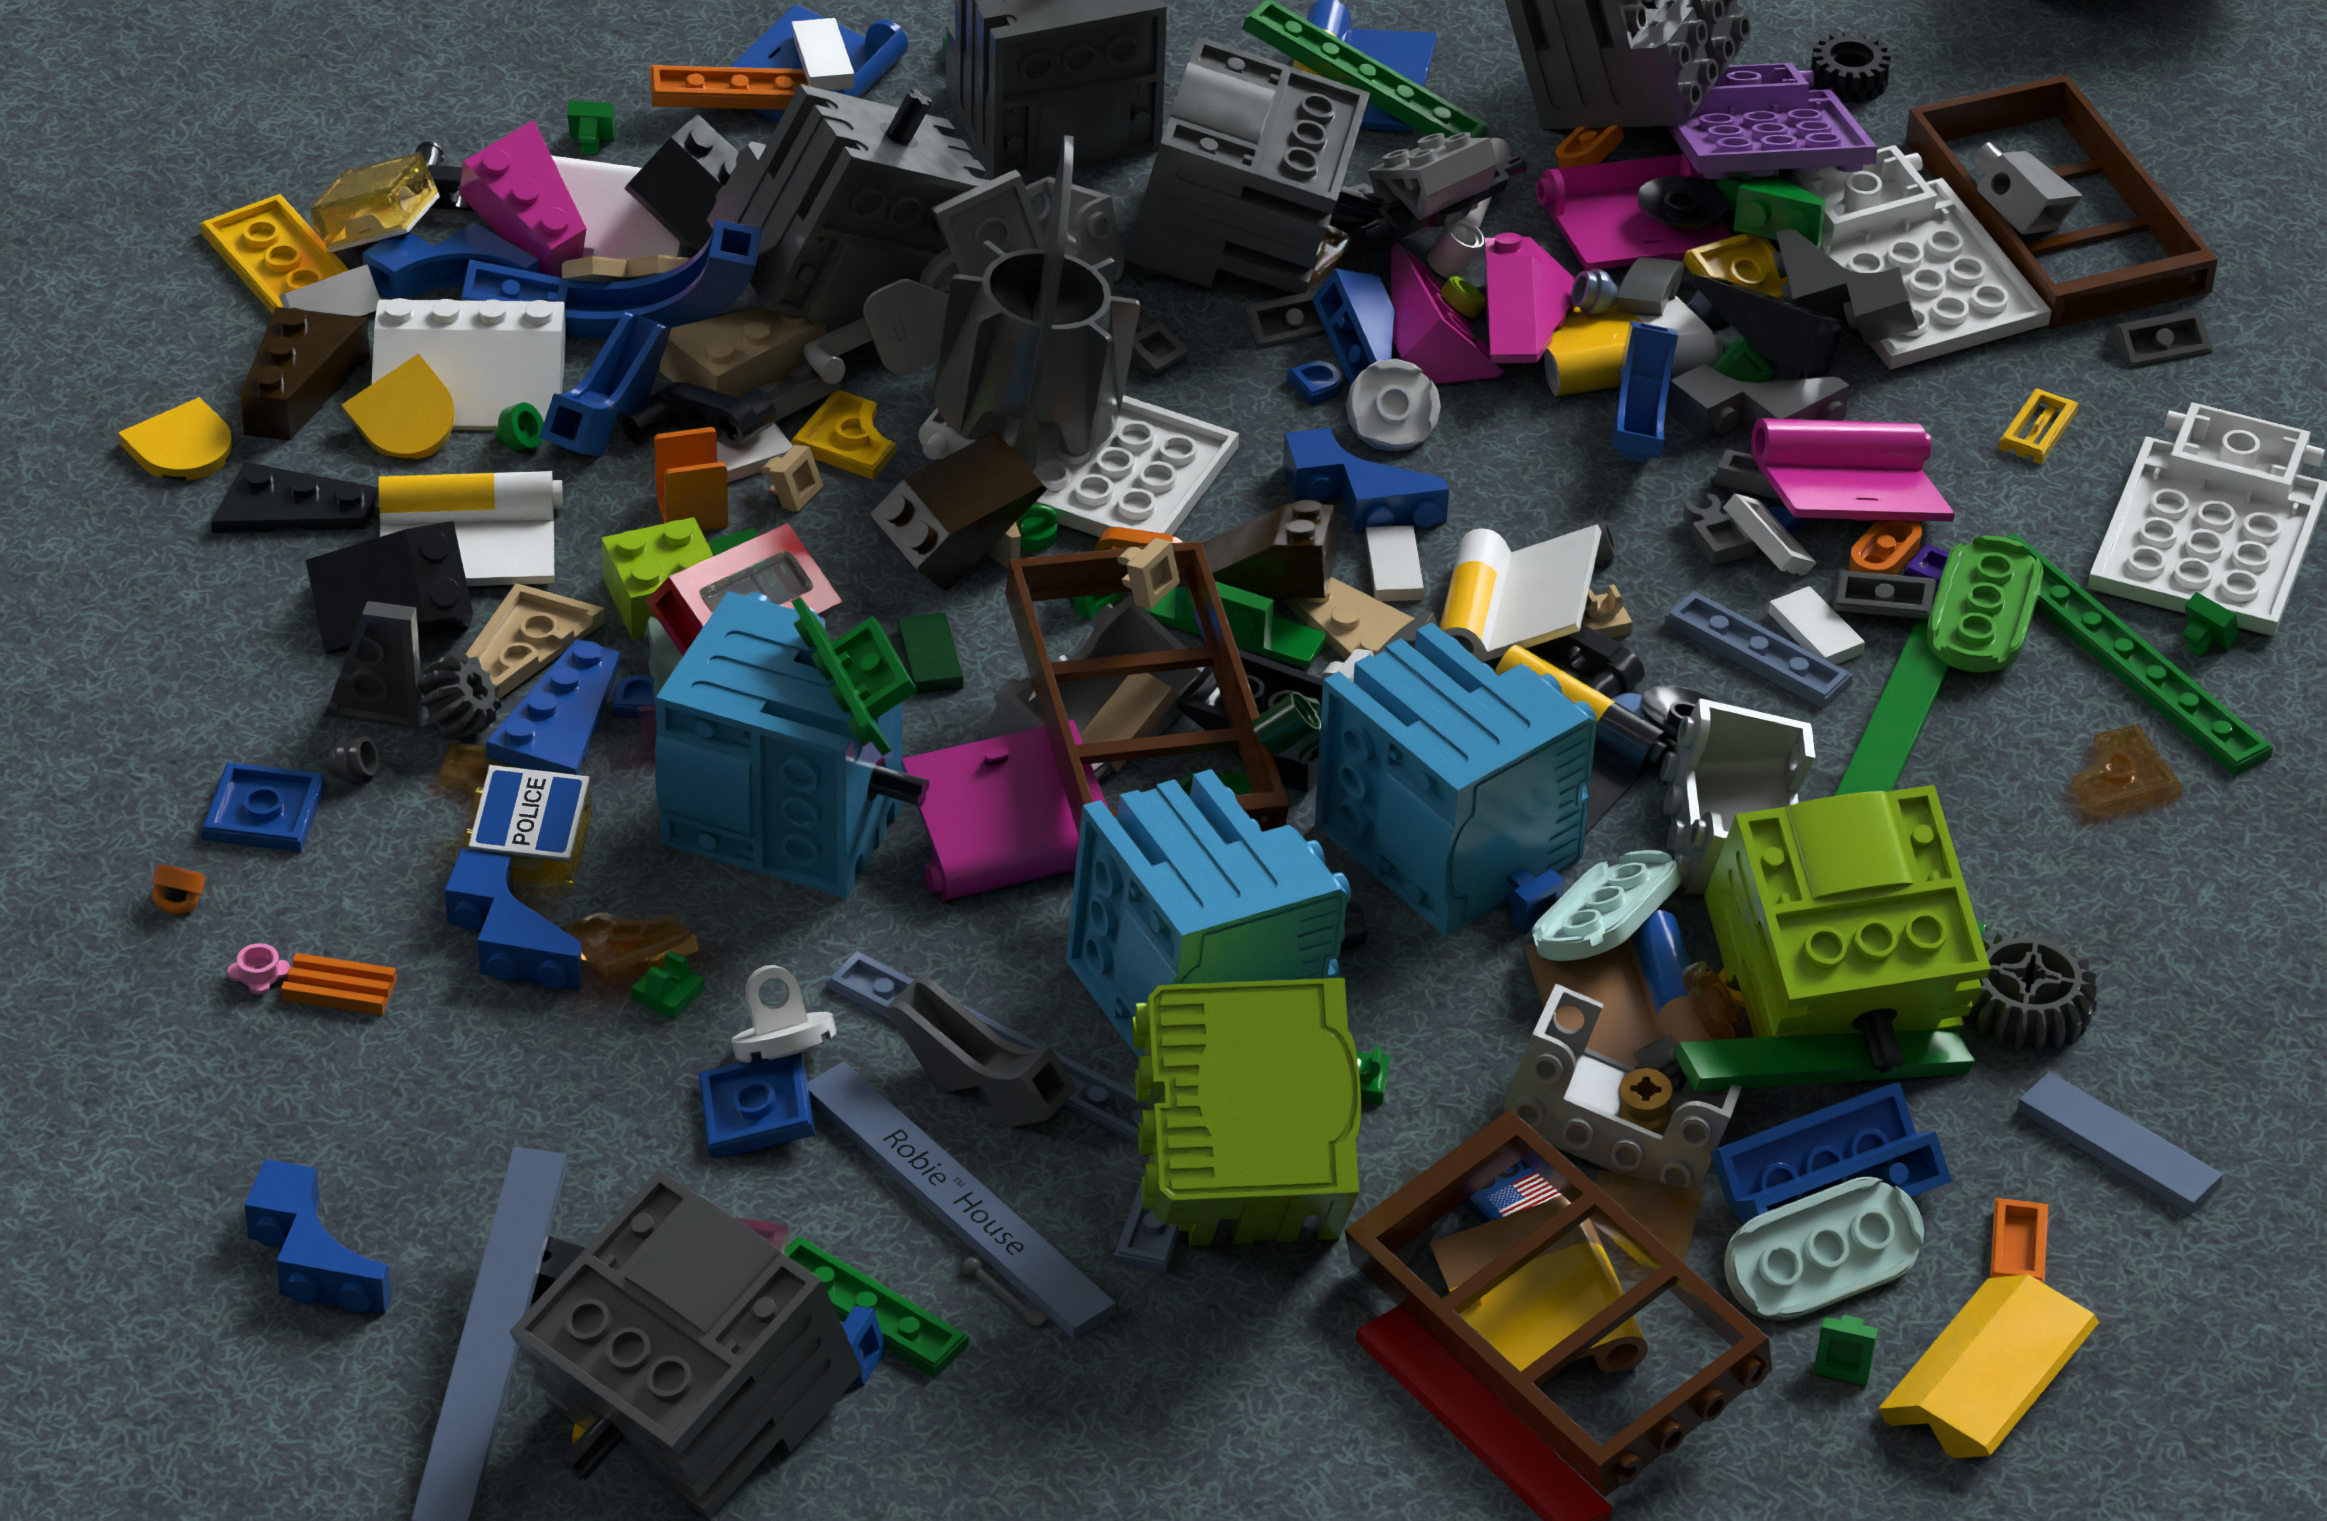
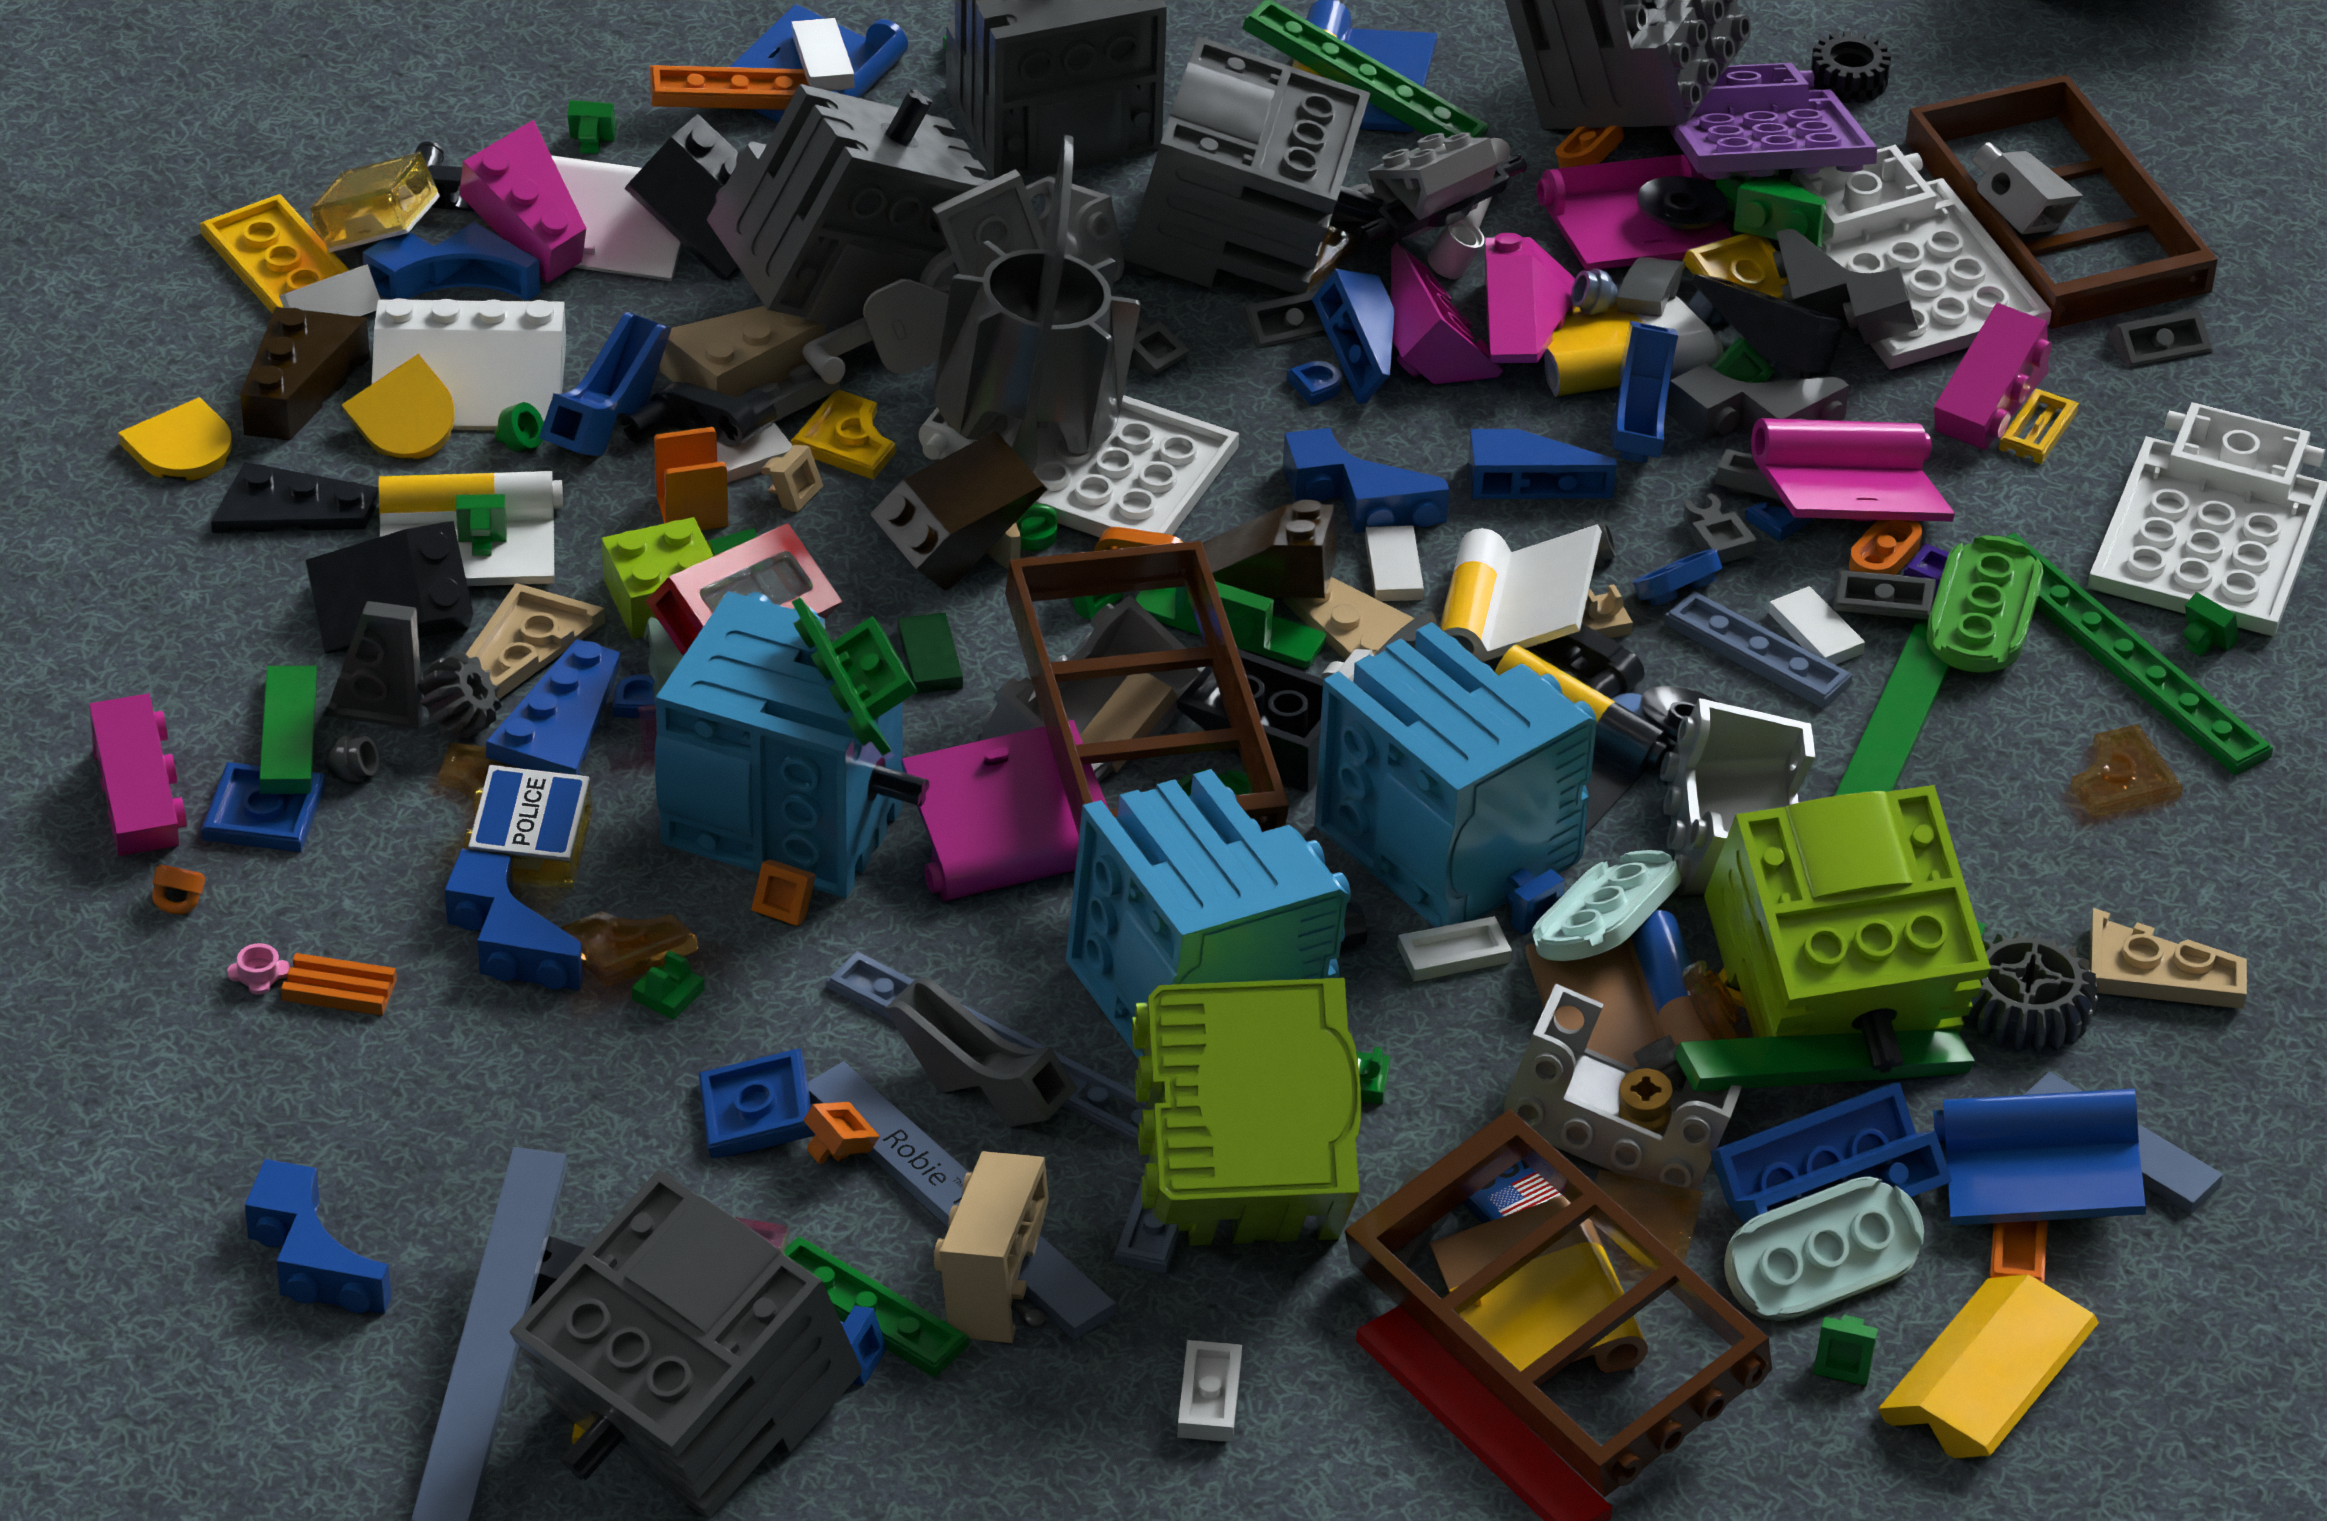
blue arch [461,219,762,340] -> none
tan tile [562,255,689,282] -> none
white tile [731,965,837,1063] -> none
tan tile [1117,538,1180,609] -> none
dark green piece [1252,692,1322,765] -> none
white tile [1346,359,1441,451] -> none
lime tile [1440,276,1486,319] -> none
white tile [1723,494,1816,576] -> none
none -> dark pink wedge [89,693,187,856]
none -> green tile [260,666,317,794]
none -> green tile [456,494,507,556]
none -> orange tile [751,859,816,926]
none -> orange tile [803,1102,880,1164]
none -> tan wedge [934,1151,1049,1343]
none -> white plate [1177,1340,1242,1442]
none -> white tile [1397,916,1512,982]
none -> blue slope [1468,429,1617,499]
none -> blue plate [1632,549,1722,606]
none -> blue door [1933,1088,2146,1225]
none -> dark pink wedge [1934,302,2052,450]
none -> tan wing [2089,908,2247,1009]

